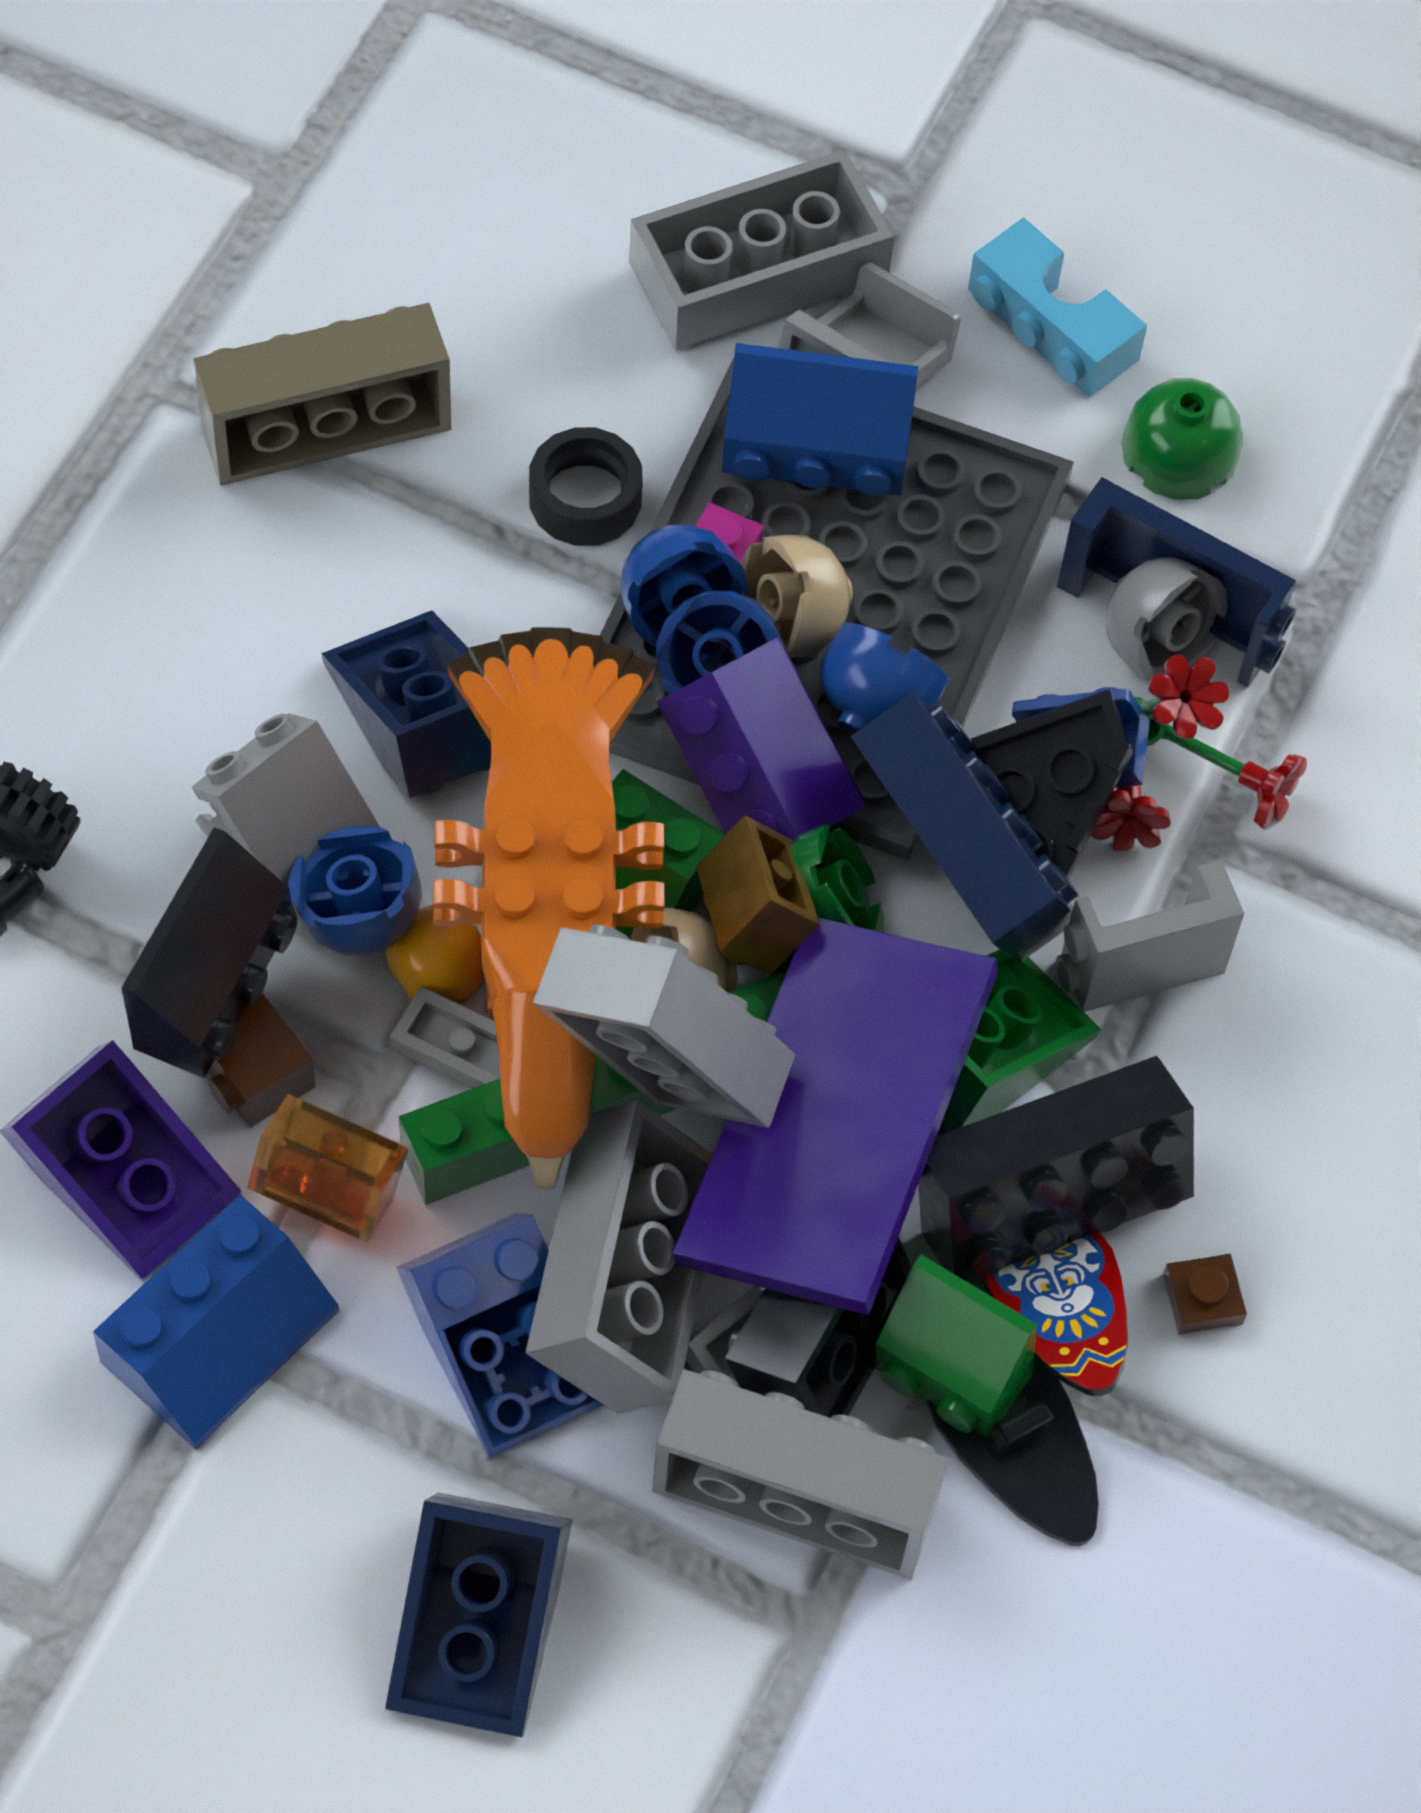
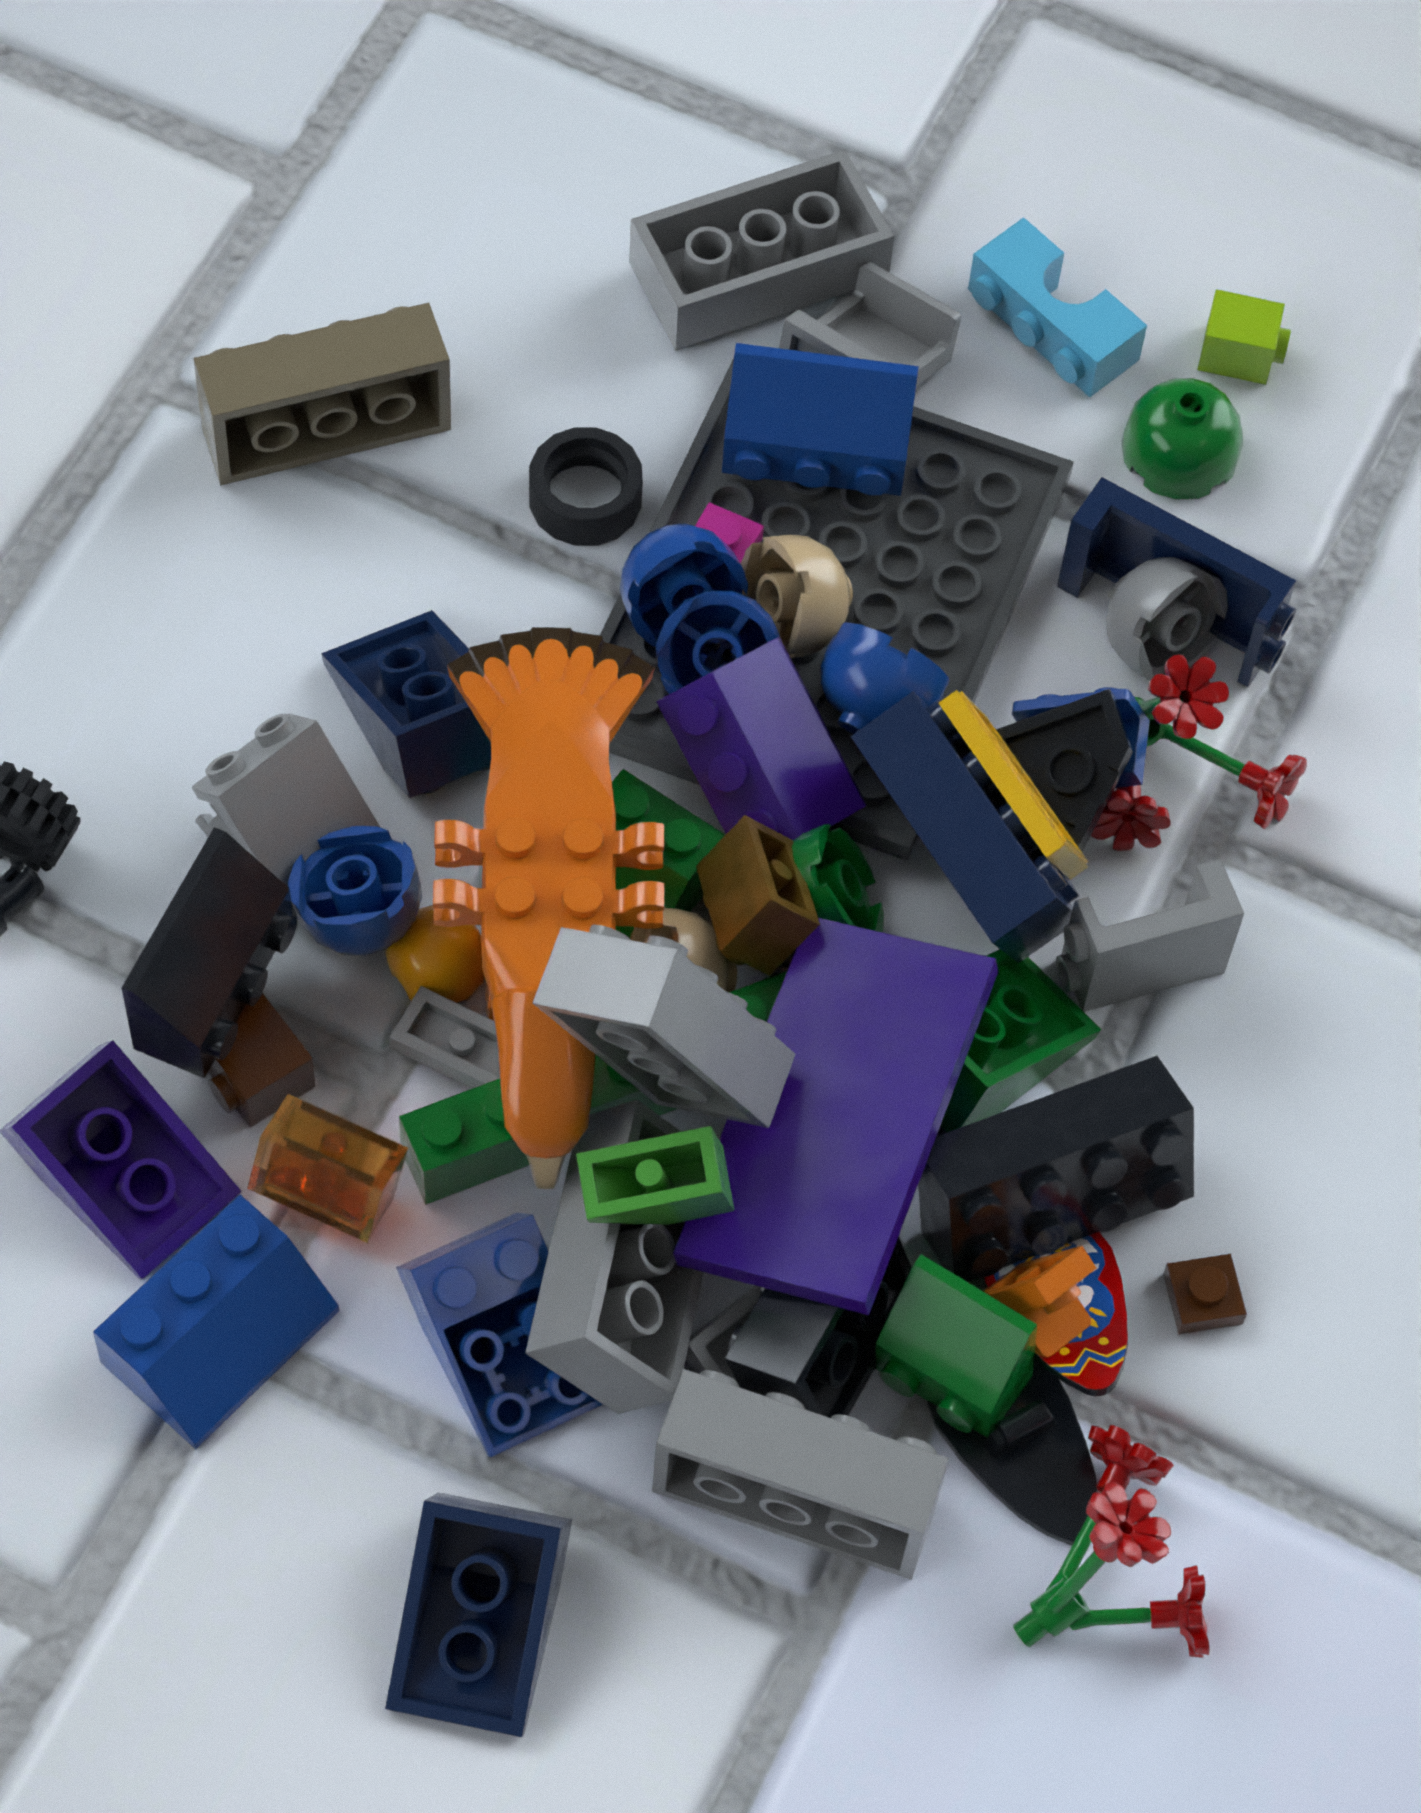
none -> bright green slope [576,1126,734,1225]
none -> yellow tile [939,690,1089,880]
none -> orange slope [983,1246,1097,1357]
none -> red plant [1013,1425,1210,1658]
none -> lime brick [1197,289,1291,385]

